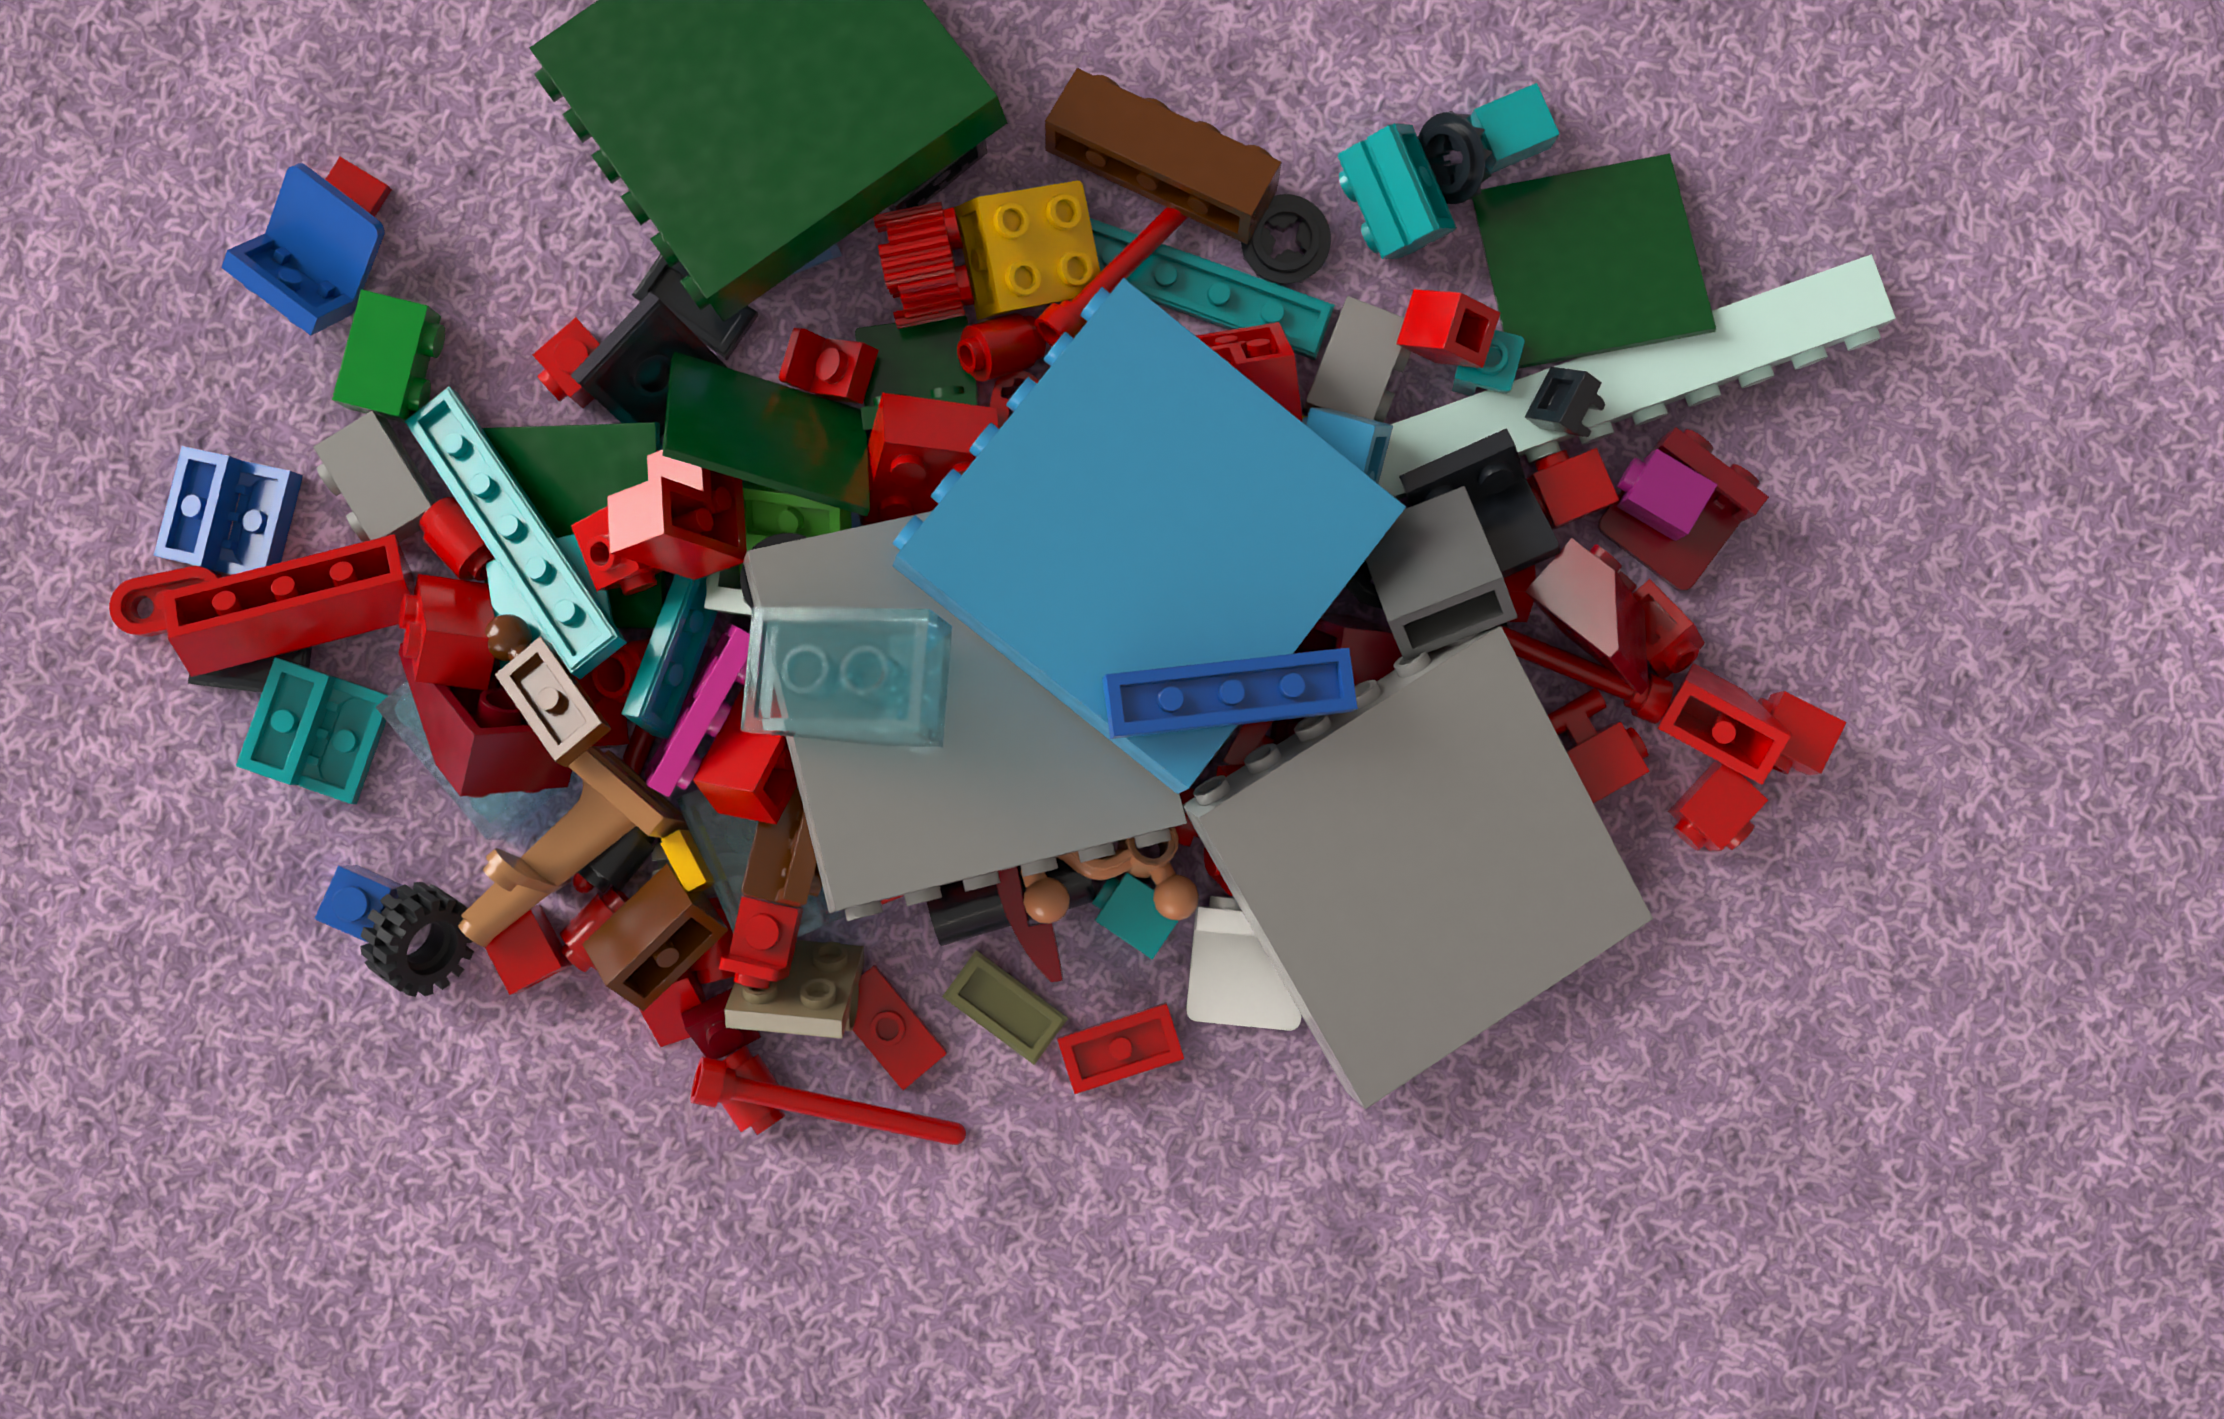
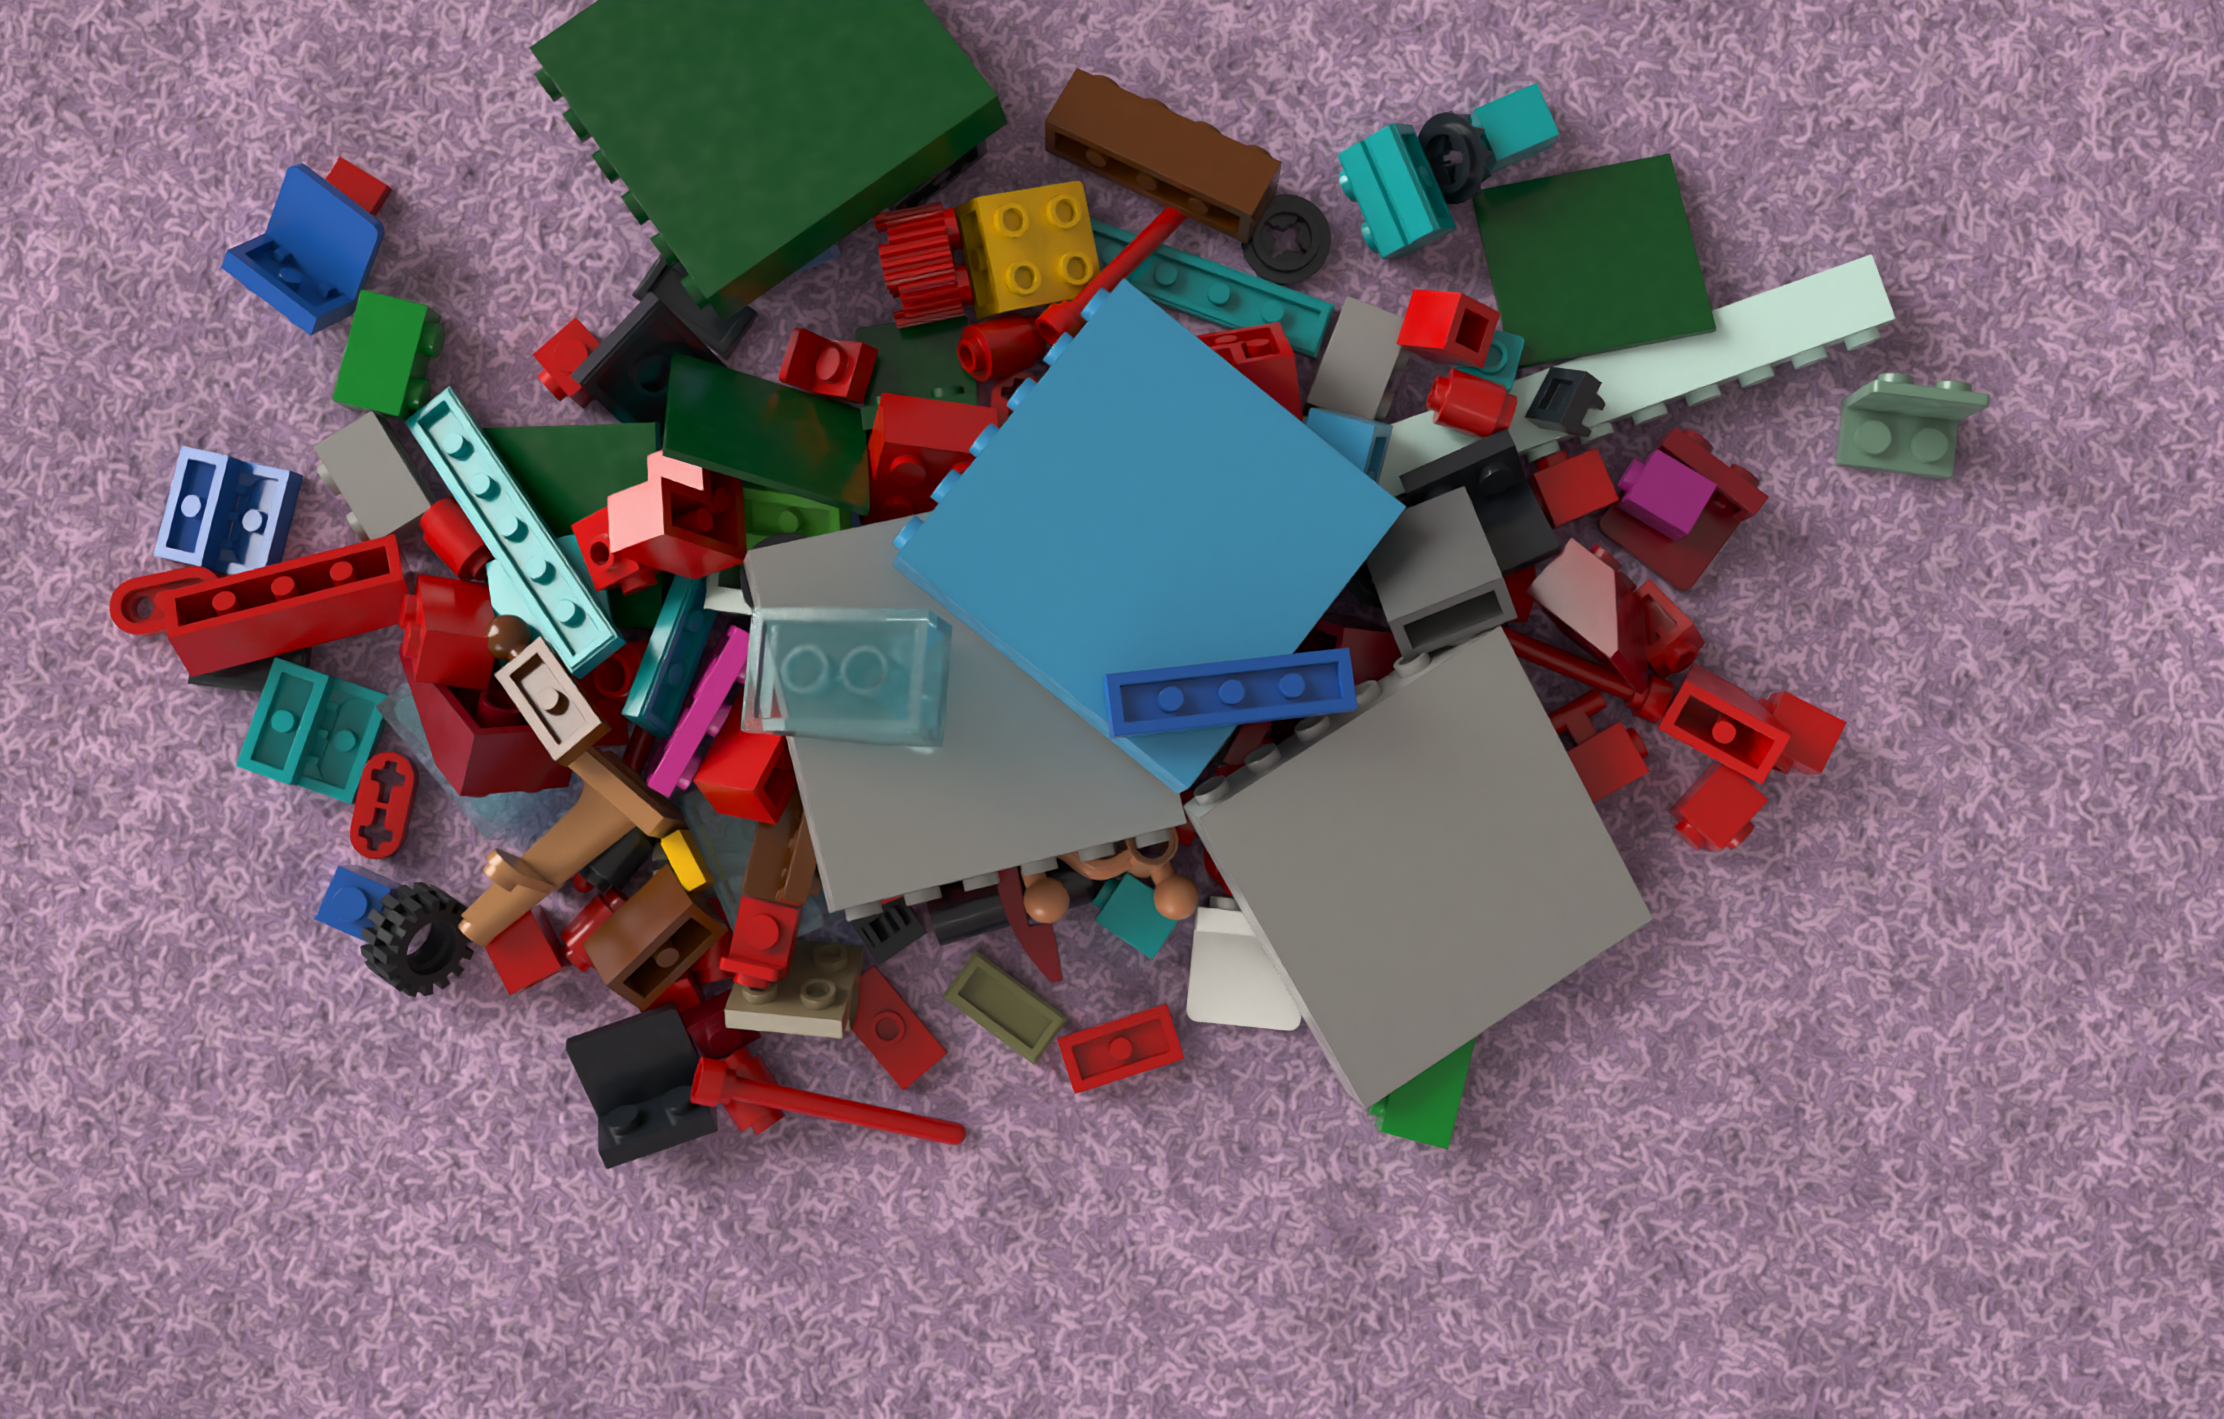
none -> red beam [350,752,419,859]
none -> black bracket [566,1003,718,1169]
none -> black tile [850,896,928,965]
none -> green slope [1368,1037,1476,1149]
none -> red brick [1426,368,1517,440]
none -> sand green bracket [1835,373,1990,480]

